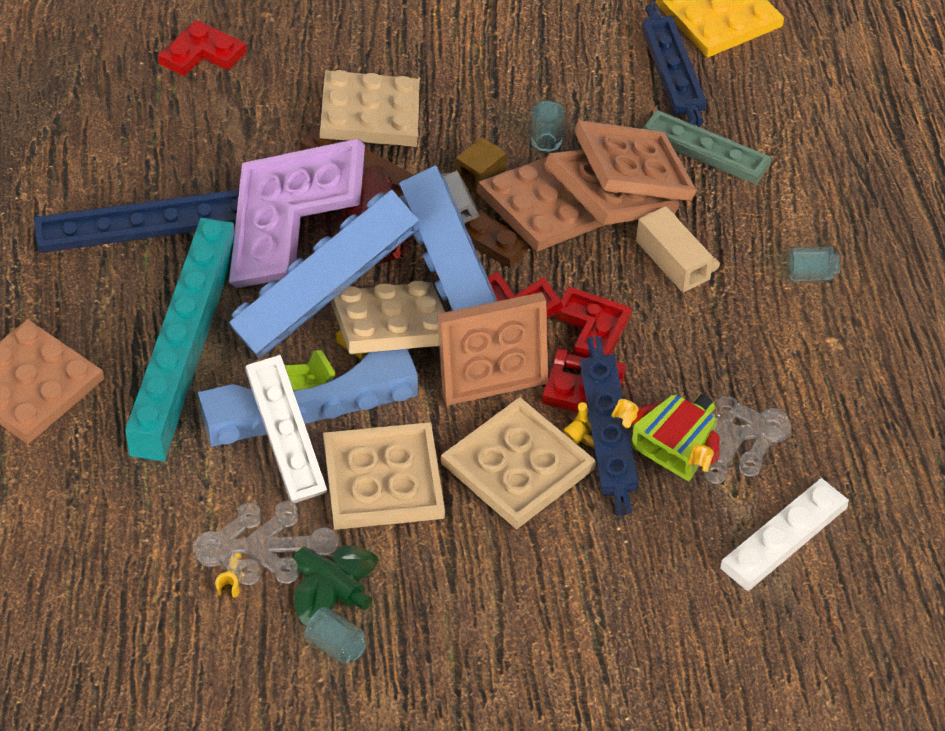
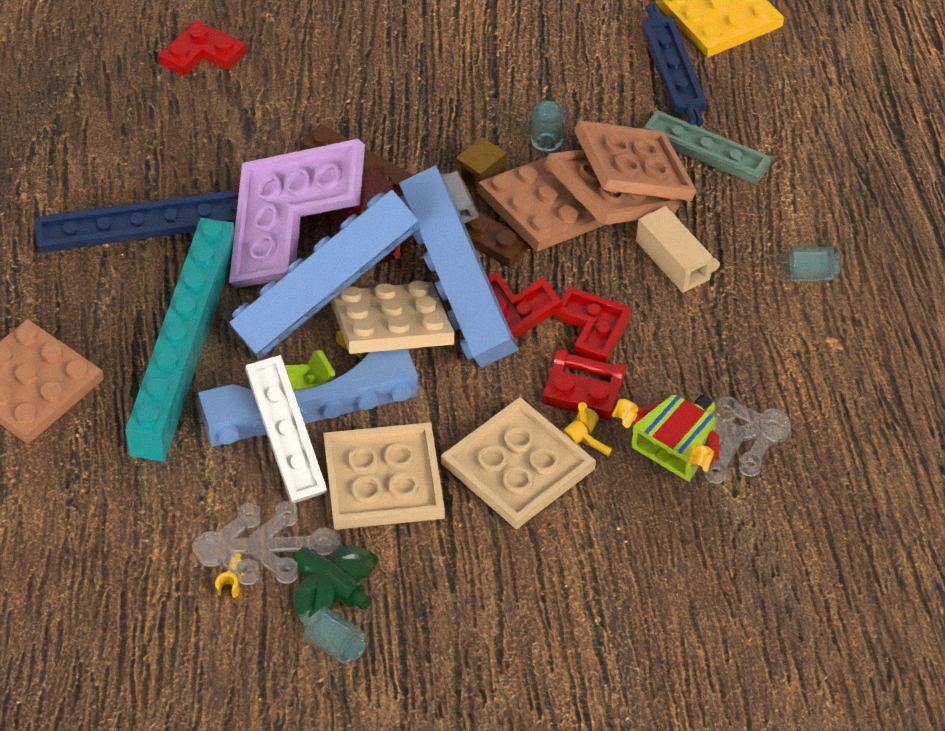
tan plate [319,70,420,147] -> none
nougat plate [438,292,548,406] -> none
dark blue plate [580,336,639,515] -> none
white plate [720,478,849,591] -> none

